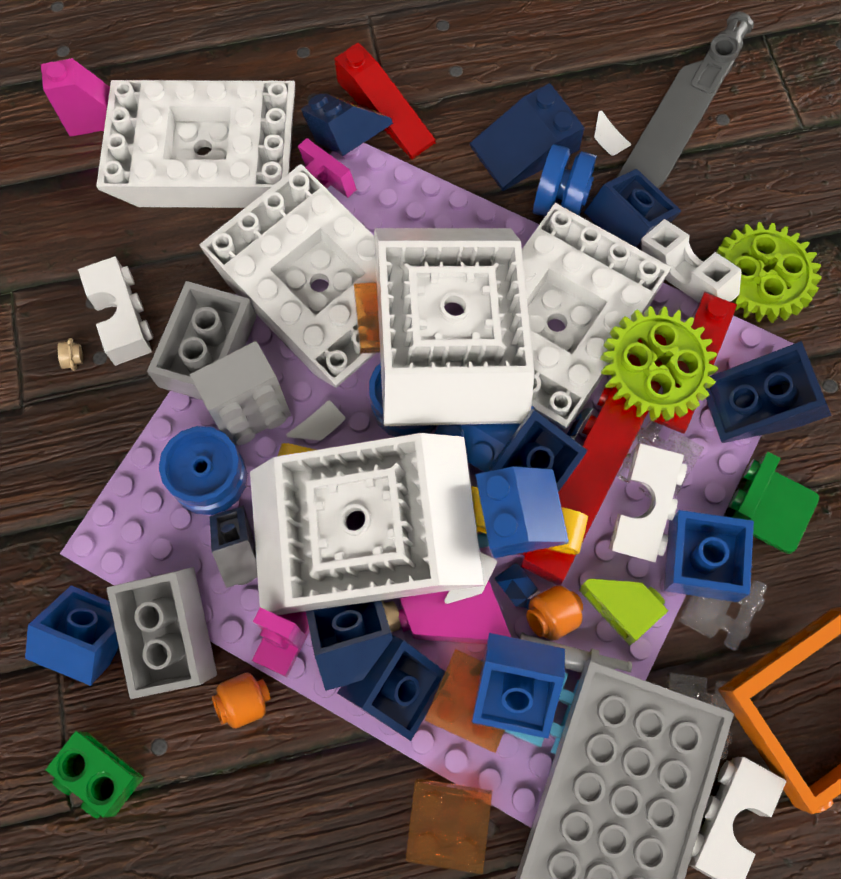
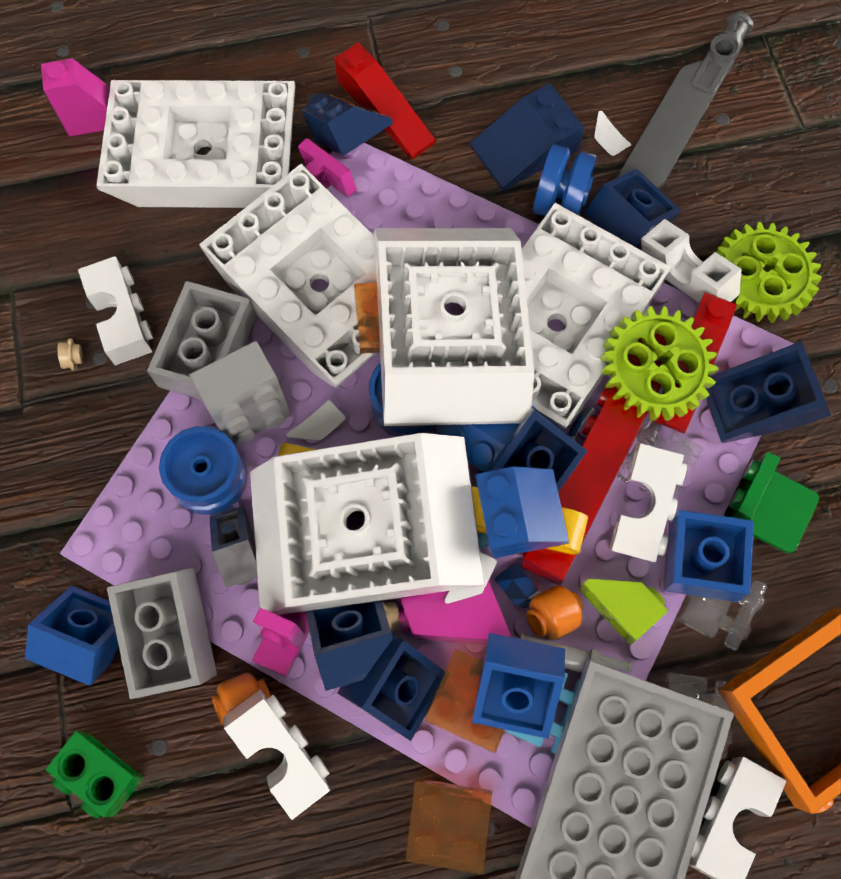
none -> white arch [223,689,330,820]

